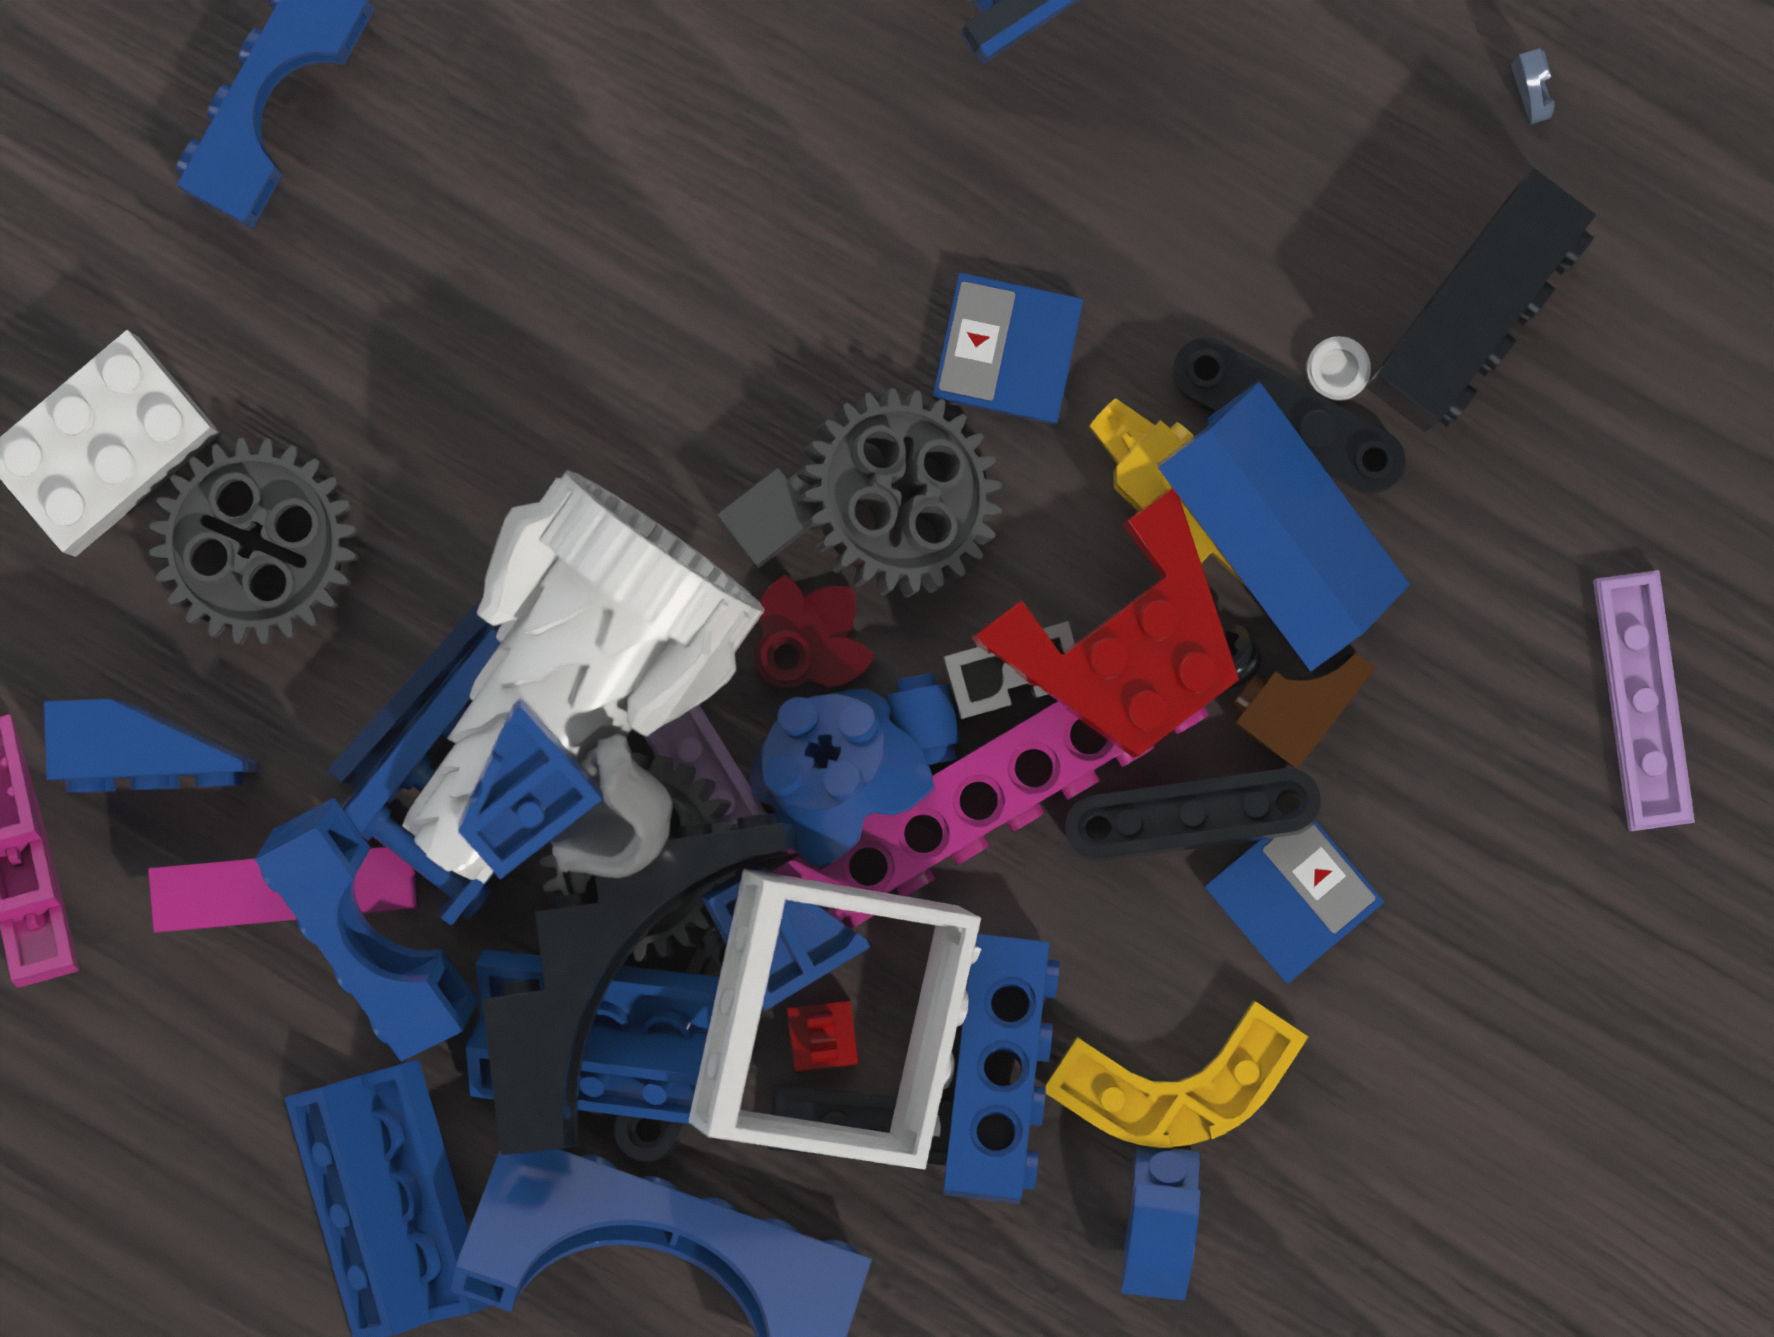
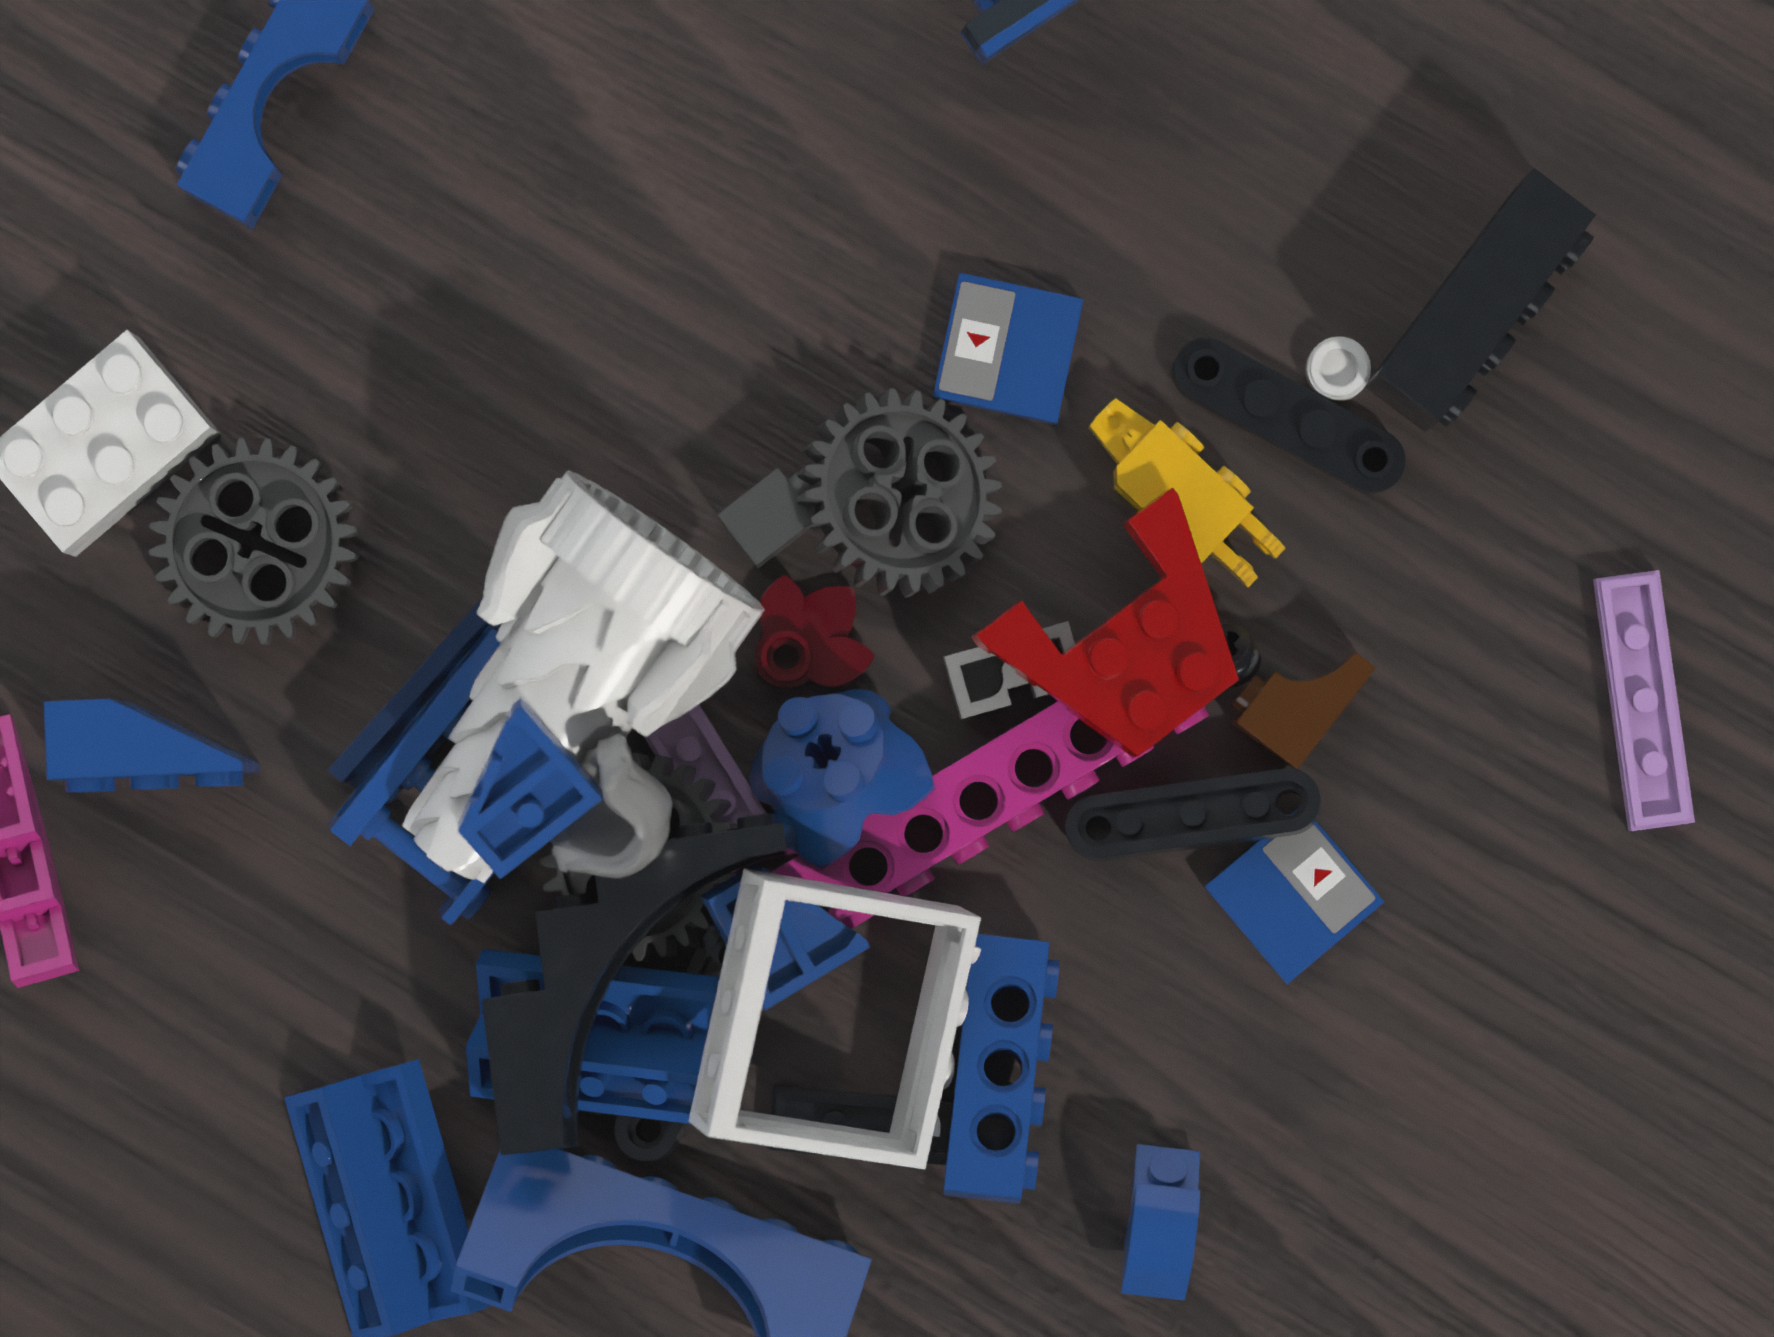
dark pink slope [148,847,419,933] -> none
blue arch [255,798,478,1061] -> none
red tile [787,1000,858,1072] -> none
blue brick [887,673,961,765] -> none
yellow plate [1043,1000,1308,1148] -> none
blue slope [1157,381,1410,671] -> none
sand blue tile [1511,48,1555,125] -> none

